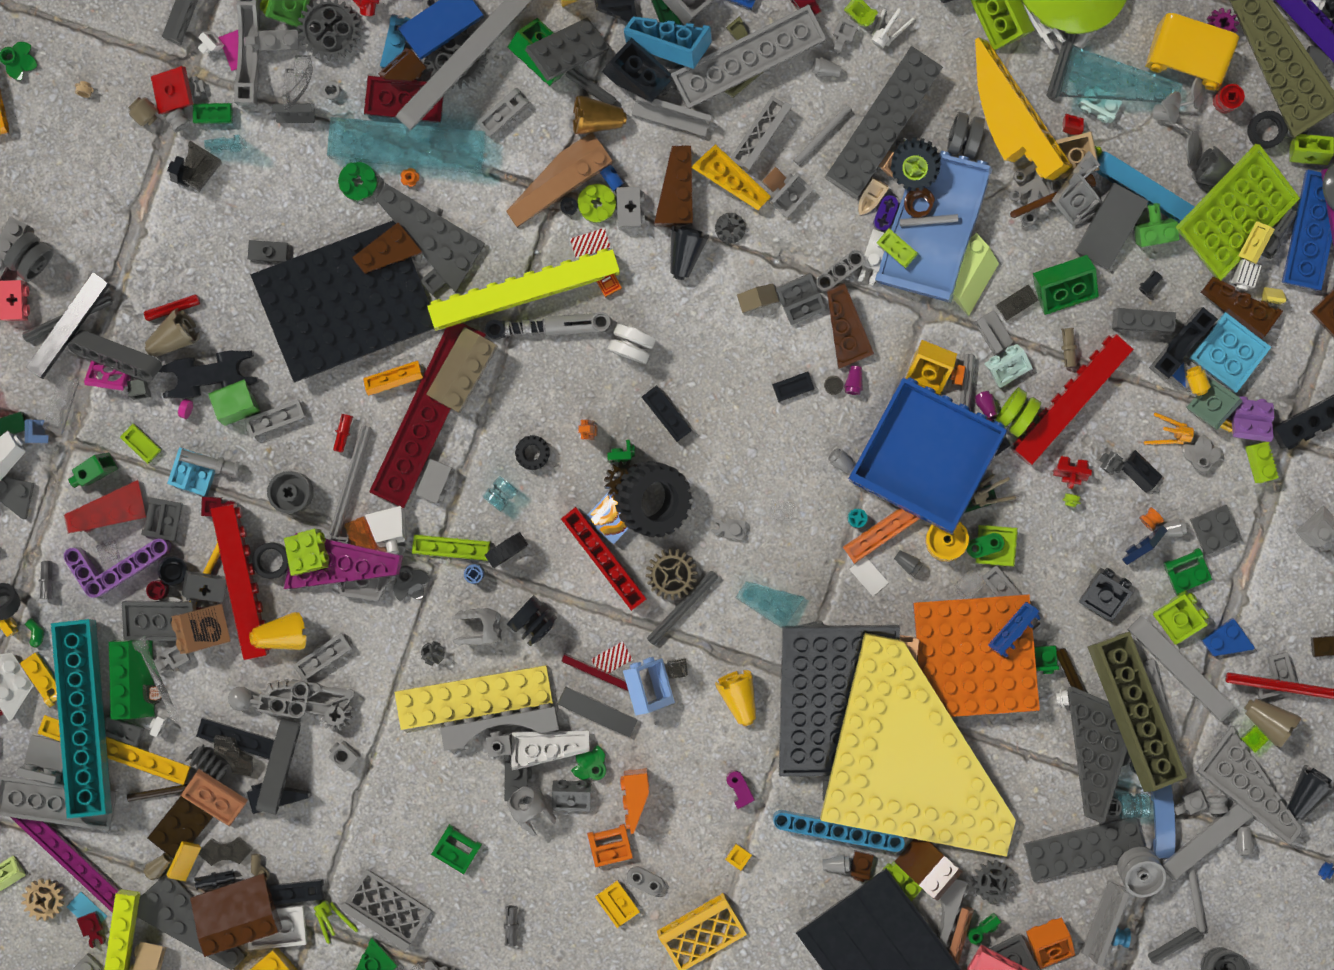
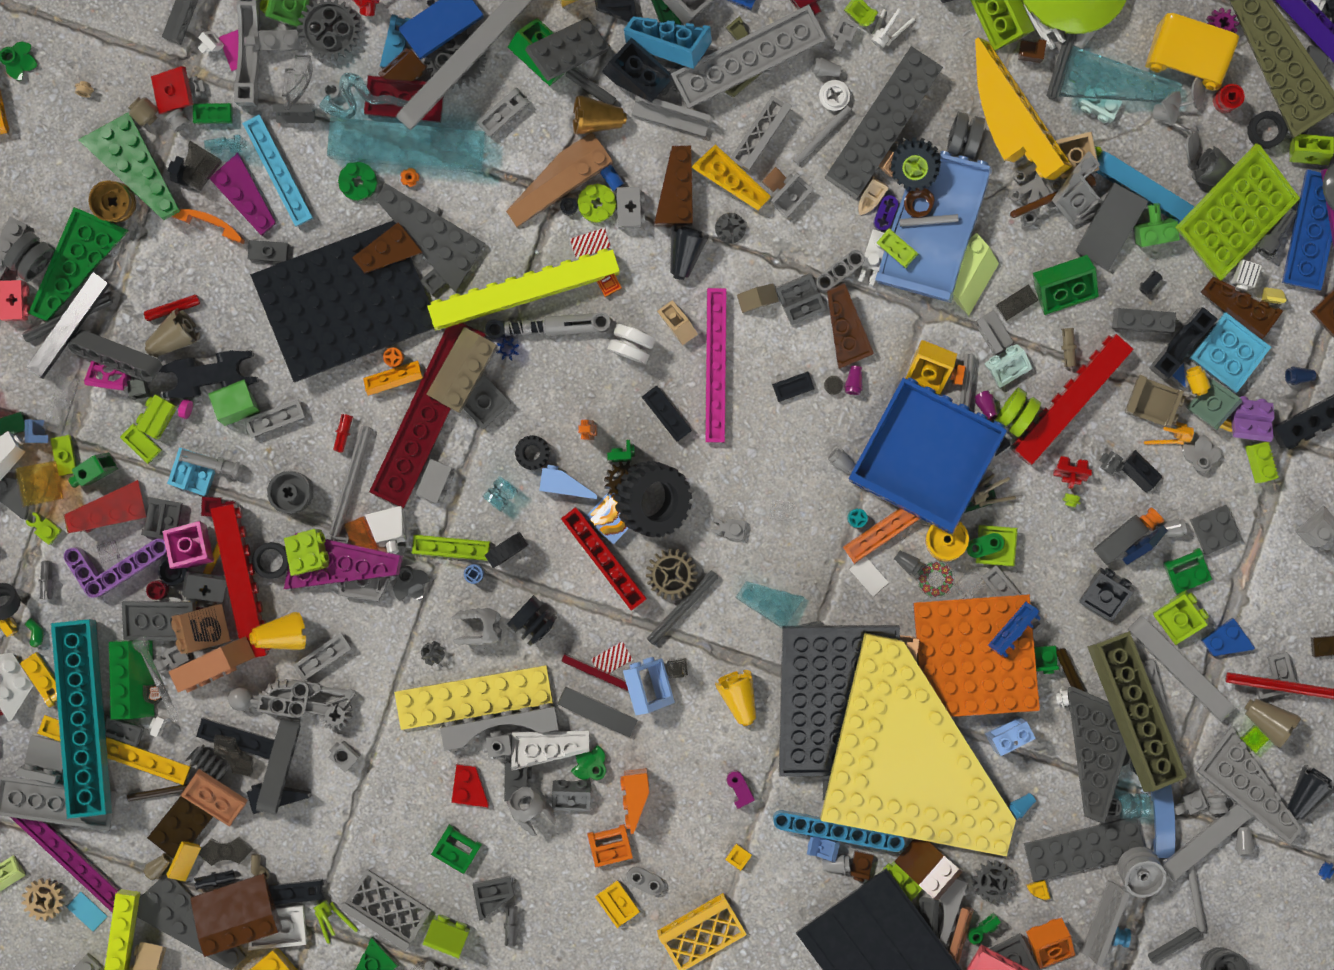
dark red plate [77,911,105,948] -> none
red plate [1062,114,1084,135] -> none
light yellow plate [1238,221,1275,264] -> none
none -> clear yellow brick [14,461,64,508]
none -> lime plate [25,512,63,545]
none -> green wing [29,207,129,321]
none -> lime plate [50,435,77,476]
none -> green wing [78,112,181,220]
none -> pearl gold wheel [88,180,137,223]
none -> lime brick [136,394,178,440]
none -> dark pink slope [162,521,214,569]
none -> nougat wedge [169,636,255,693]
none -> orange slope [171,209,245,244]
none -> magenta wing [209,152,276,236]
none -> medium azure plate [242,114,313,227]
none -> clear light blue animal [319,73,409,120]
none -> orange wheel [383,347,404,367]
none -> lime slope [422,914,470,959]
none -> red wing [451,764,489,808]
none -> dark grey plate [463,375,511,430]
none -> dark grey wing [472,876,514,921]
none -> clear blue gear [496,337,520,361]
none -> light blue slope [539,465,598,499]
none -> tan slope [657,300,698,346]
none -> dark pink plate [705,288,726,443]
none -> medium blue bracket [807,836,840,862]
none -> white gear [819,80,850,111]
none -> clear tile [917,560,955,599]
none -> dark grey plate [919,897,939,936]
none -> light blue window [985,716,1036,756]
none -> dark azure cone [1008,793,1036,820]
none -> reddish brown panel [1018,39,1047,63]
none -> yellow tile [1026,880,1050,900]
none -> dark grey beam [1094,515,1149,565]
none -> dark tan panel [1125,375,1186,428]
none -> dark blue cone [1285,366,1316,385]

